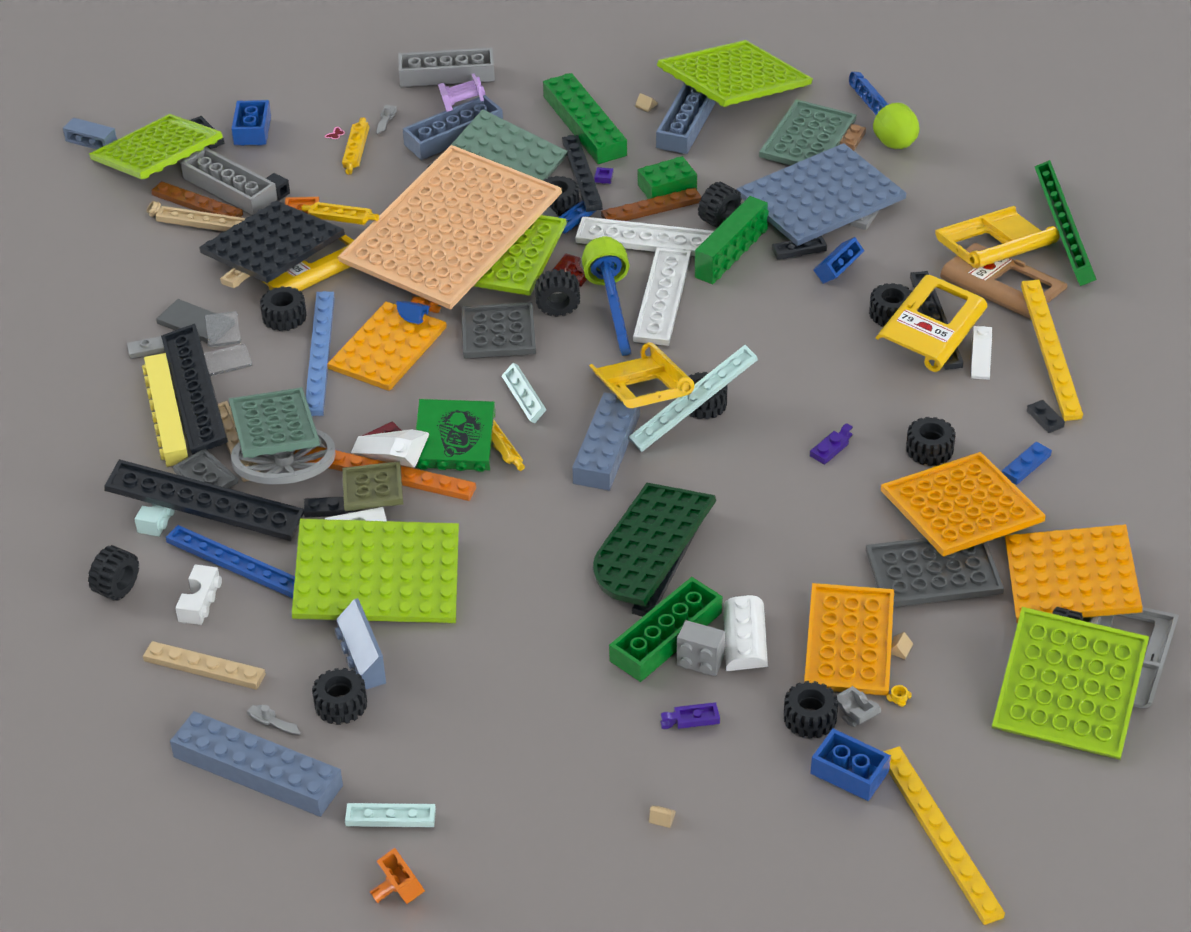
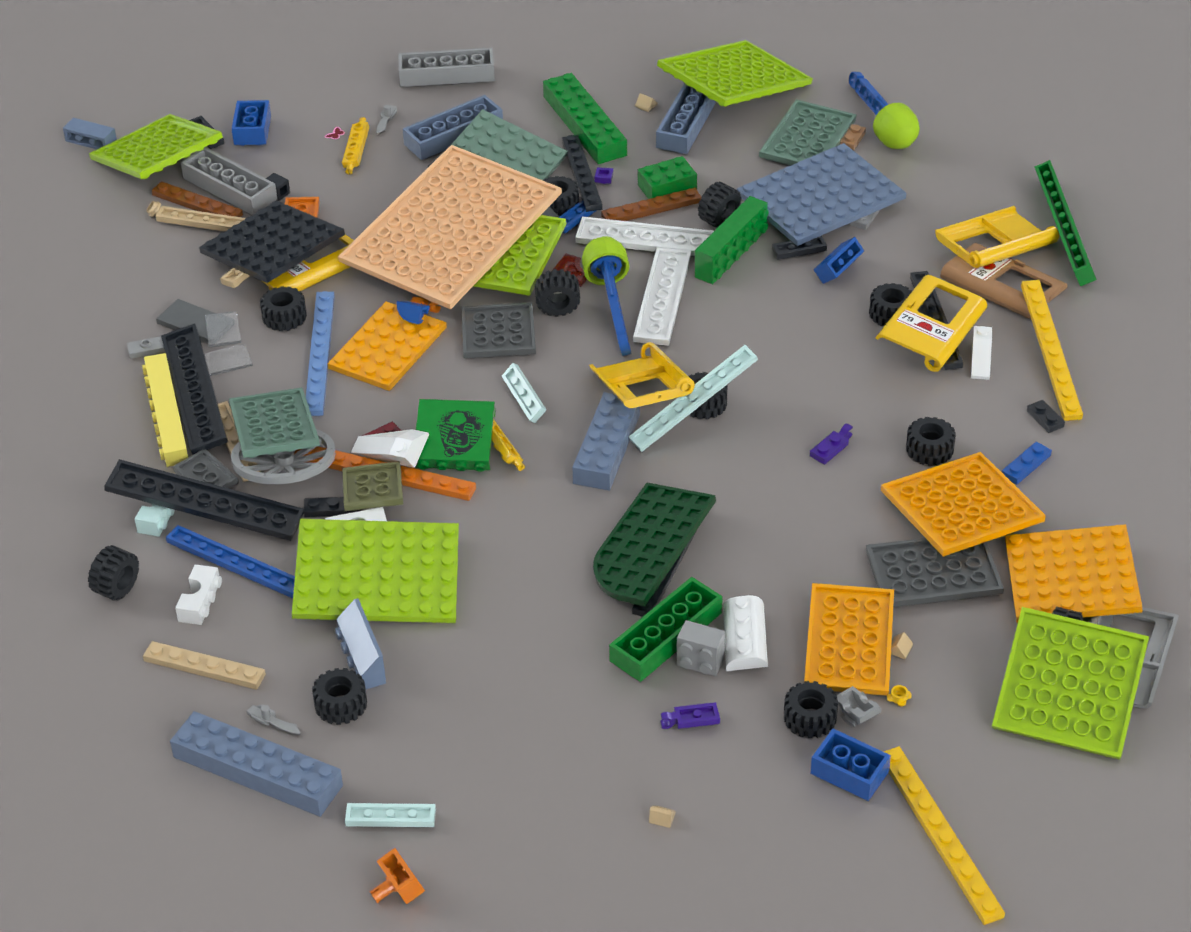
yellow plate [302,202,379,225] -> none
lavender fence [438,74,486,112] -> none

